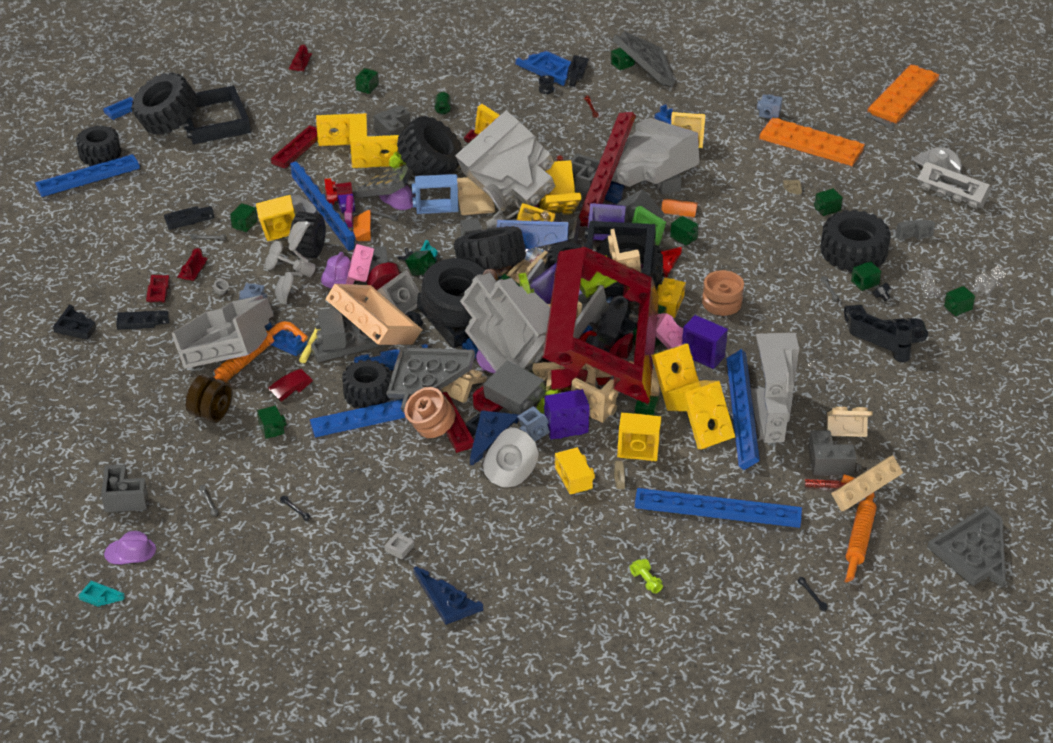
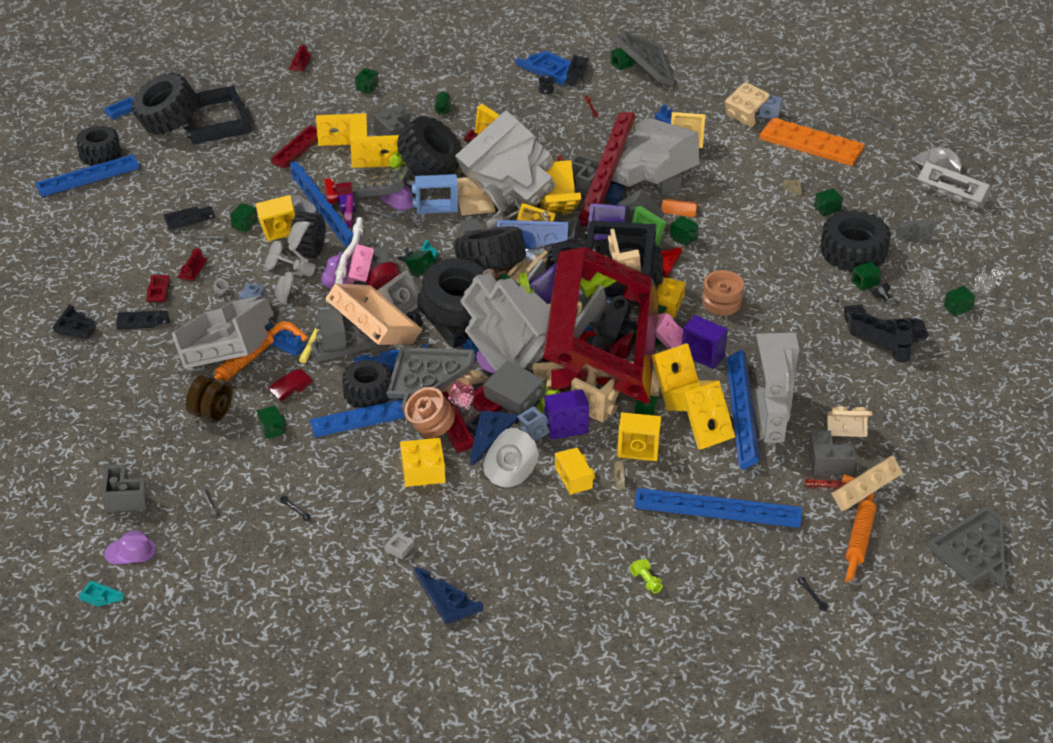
orange slope [353,210,371,241] -> none
orange plate [868,64,939,124] -> none
none -> white bar [335,217,364,284]
none -> yellow brick [400,438,445,487]
none -> clear pink brick [448,380,475,410]
none -> tan bracket [725,82,769,127]

